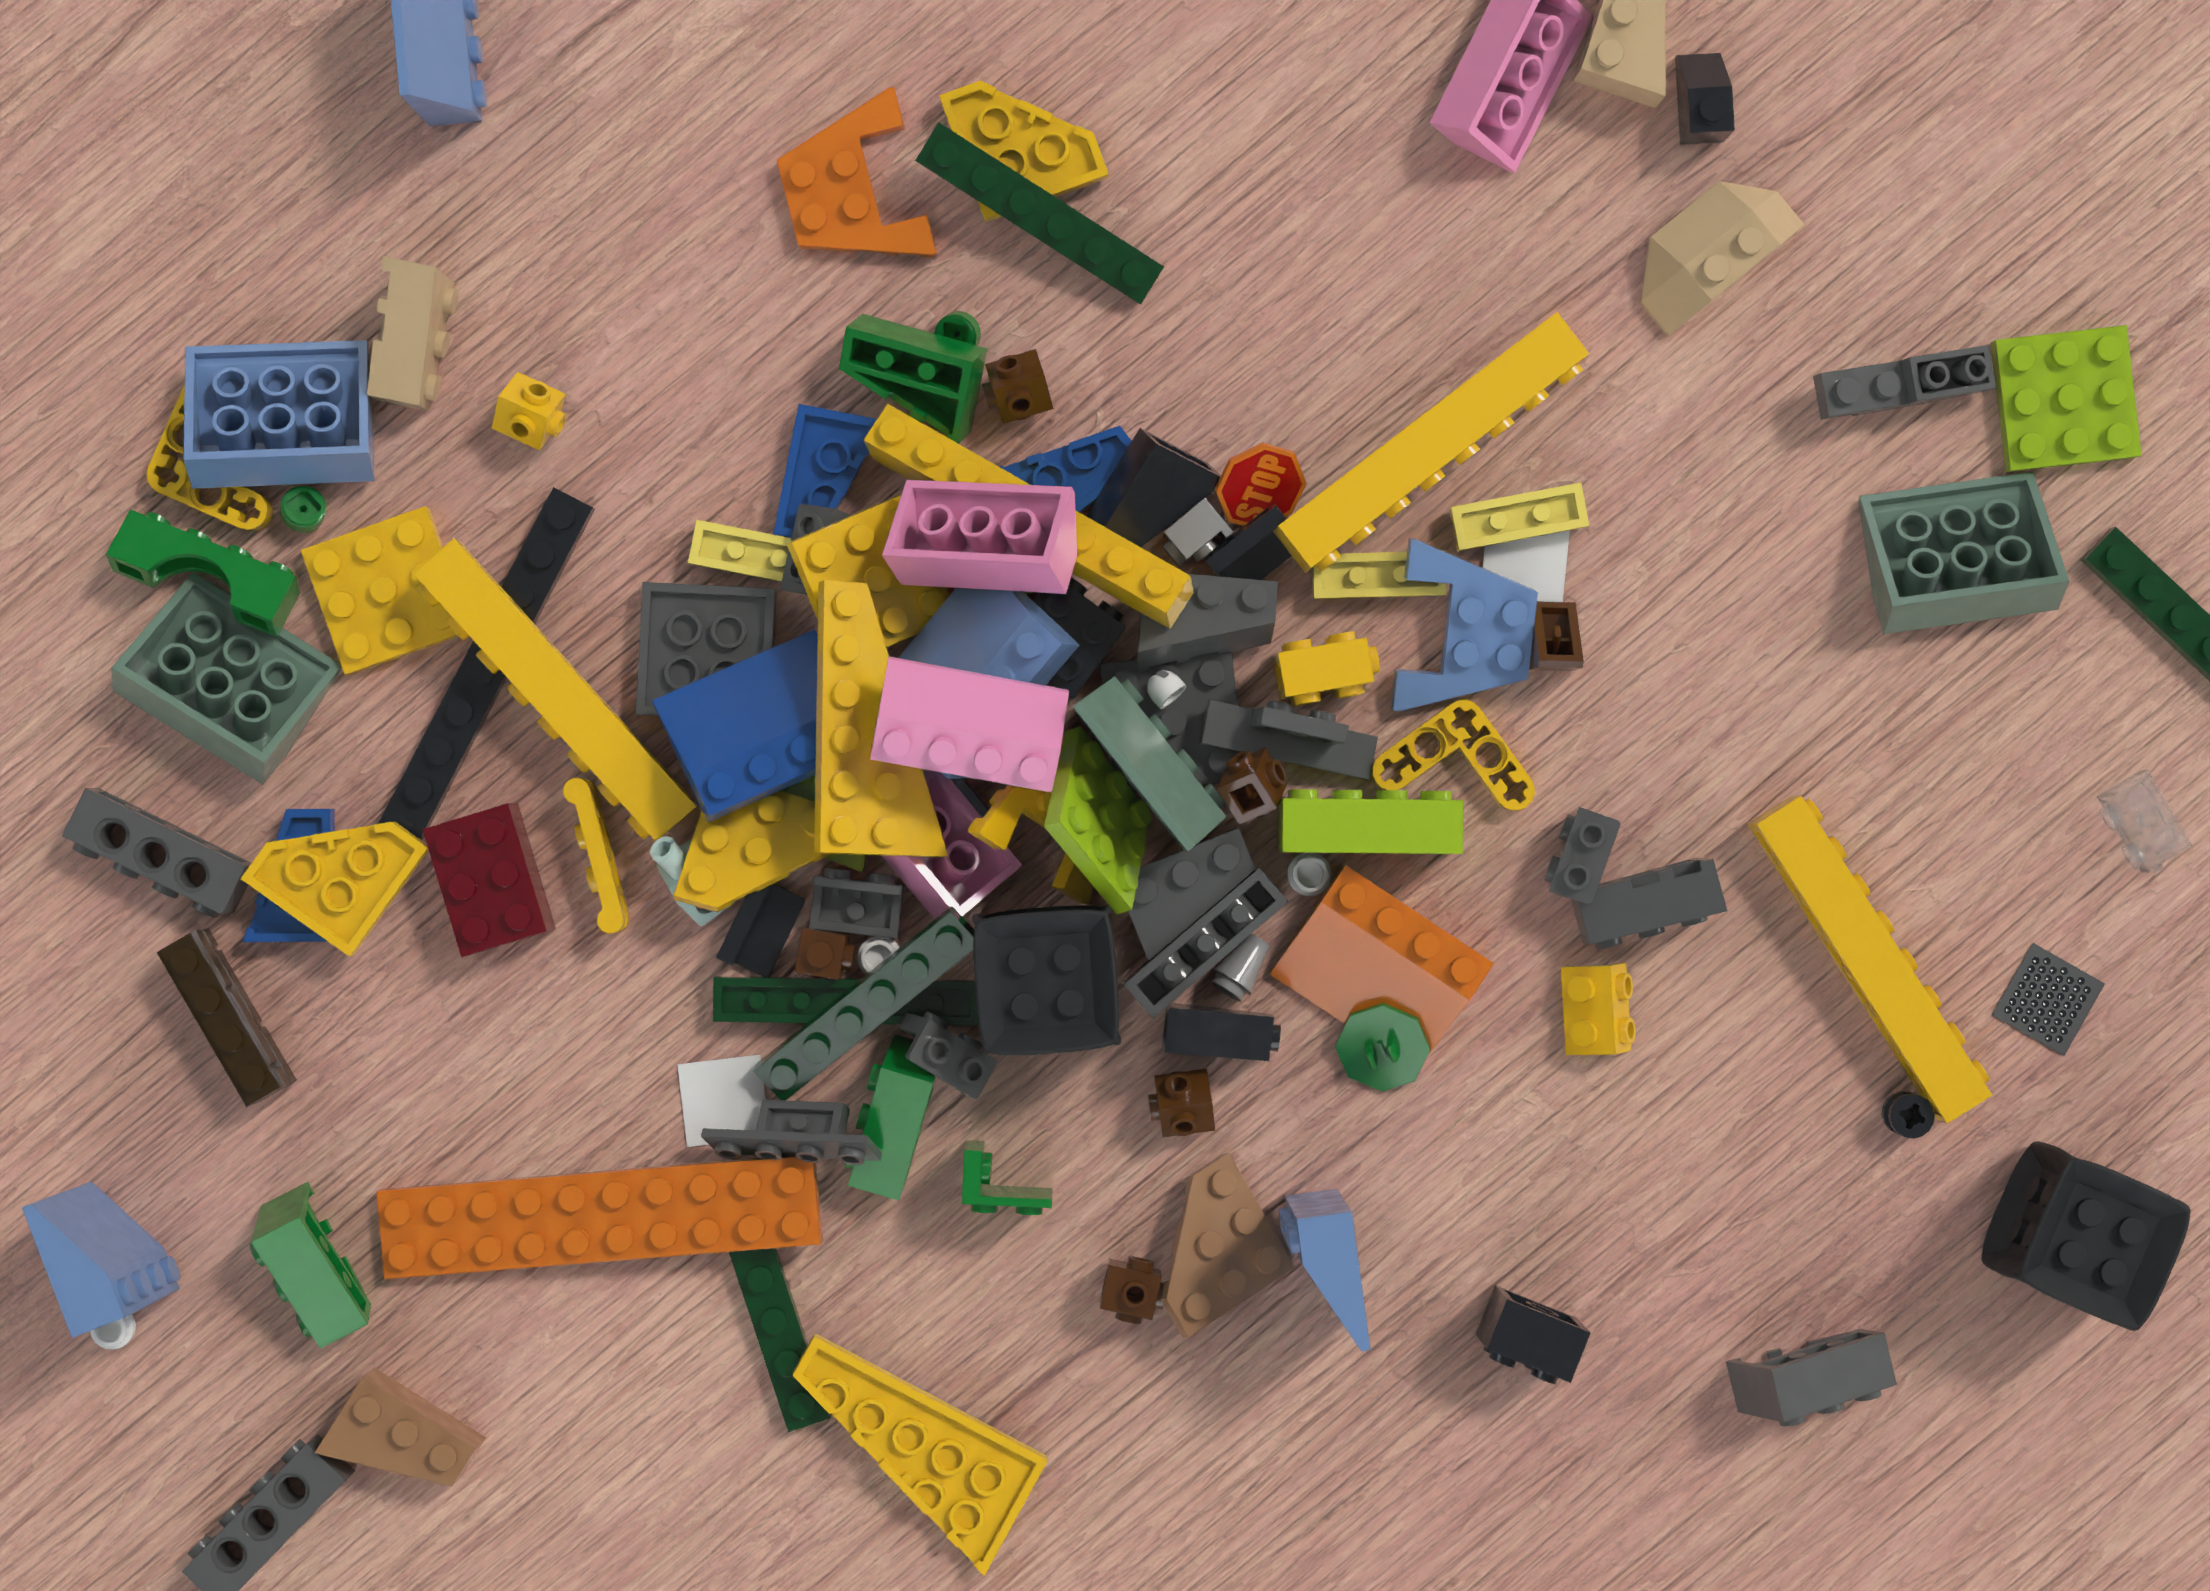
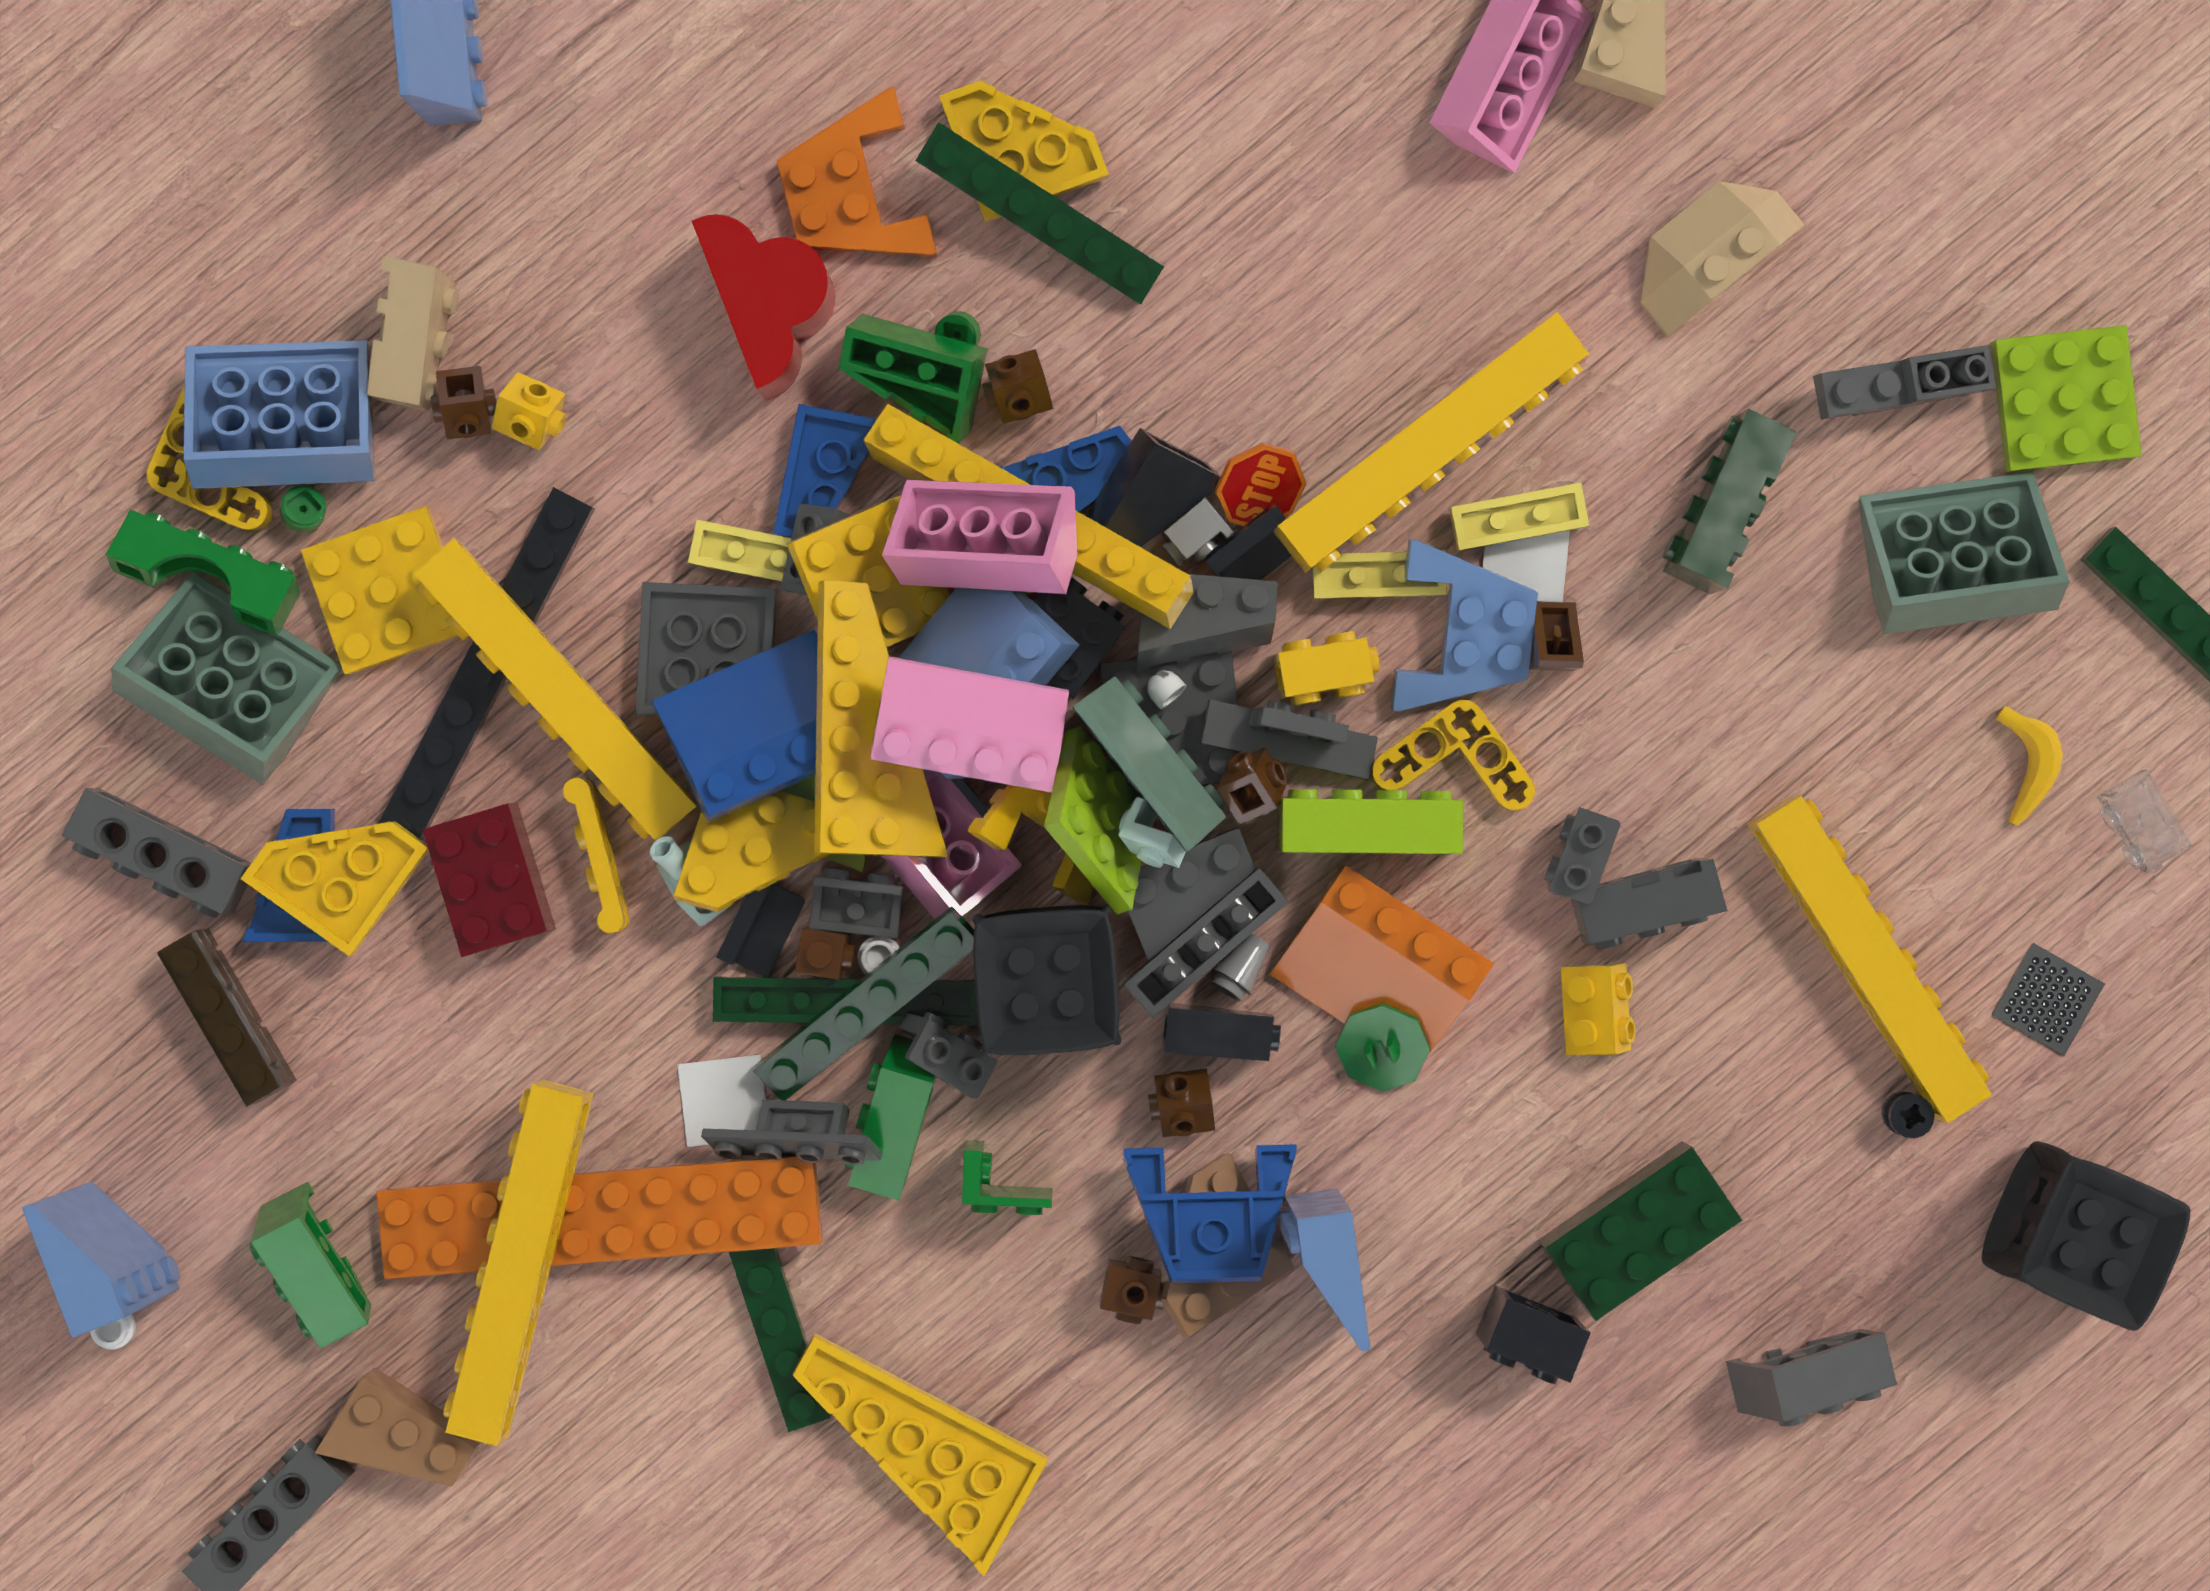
white plate [1287,853,1332,896] -> none
black slope [1675,53,1735,145] -> none
none -> reddish brown brick [431,366,497,440]
none -> yellow brick [443,1079,594,1446]
none -> red brick [692,214,835,401]
none -> light aqua bracket [1118,797,1186,868]
none -> blue wing [1123,1144,1297,1283]
none -> dark green brick [1538,1141,1743,1321]
none -> dark green wedge [1662,409,1796,594]
none -> yellow piece [1995,705,2063,826]

